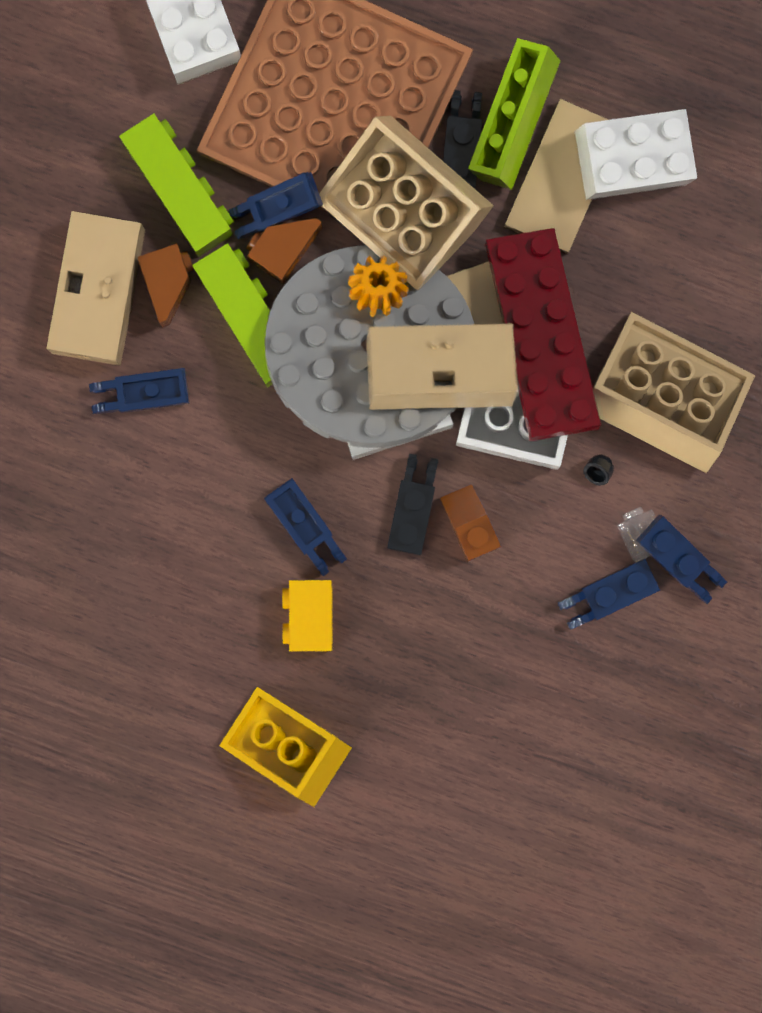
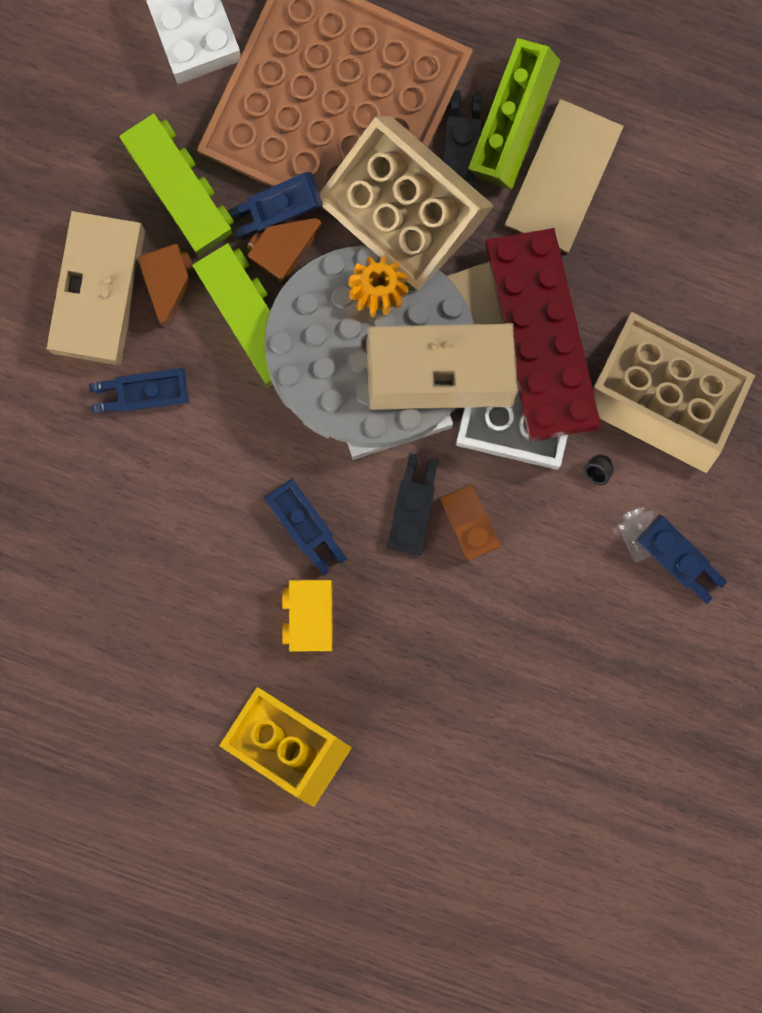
dark blue hinge [558,559,660,630] -> none
white brick [575,109,697,200] -> none

